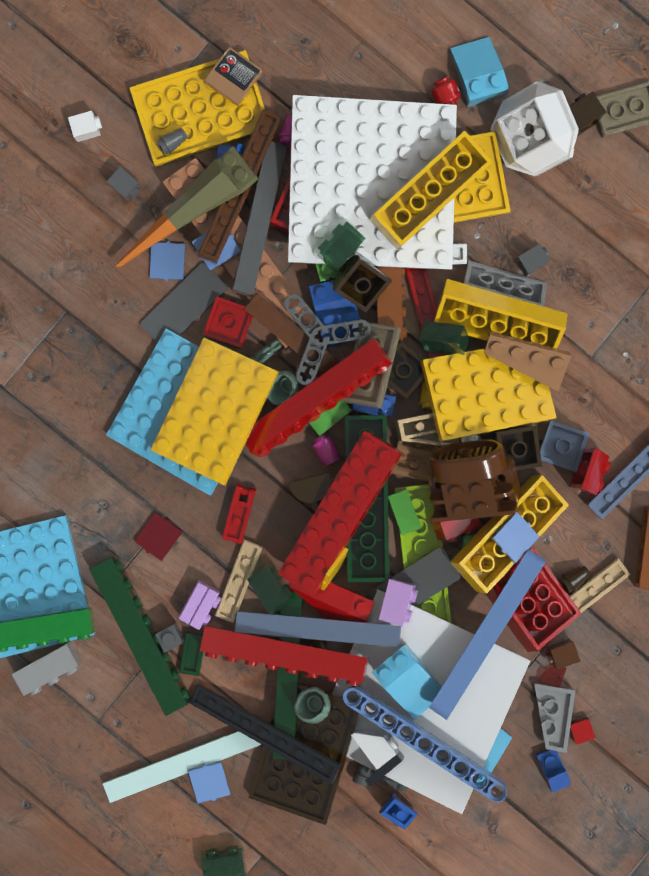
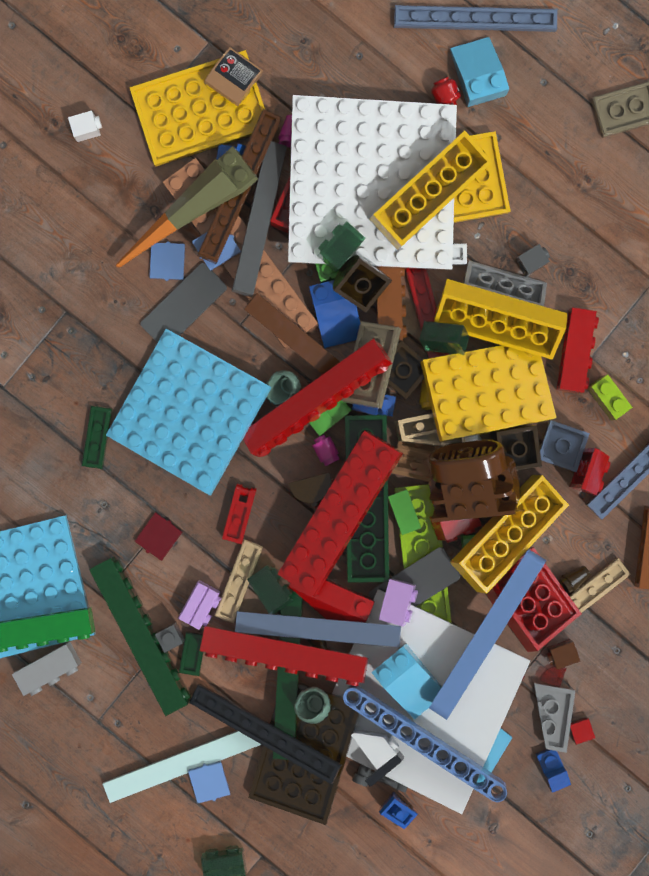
dark grey brick [106,167,141,202] -> none
yellow plate [151,338,279,486] -> none
dark grey cone [156,128,188,155] -> none
red plate [203,296,253,349] -> none
sand green axle [250,339,282,363] -> none
dark grey piece [284,294,371,385] -> none
yellow piece [321,548,348,591] -> none
medium nougat wing [484,332,571,391] -> none
white piece [490,81,579,176] -> none
medium blue piece [492,512,539,563] -> none
dark brown brick [570,91,606,136] -> none
none -> dark green tile [82,406,112,469]
none -> sand blue tile [394,5,558,32]
none -> red brick [556,307,599,394]
none -> lime brick [587,374,633,421]

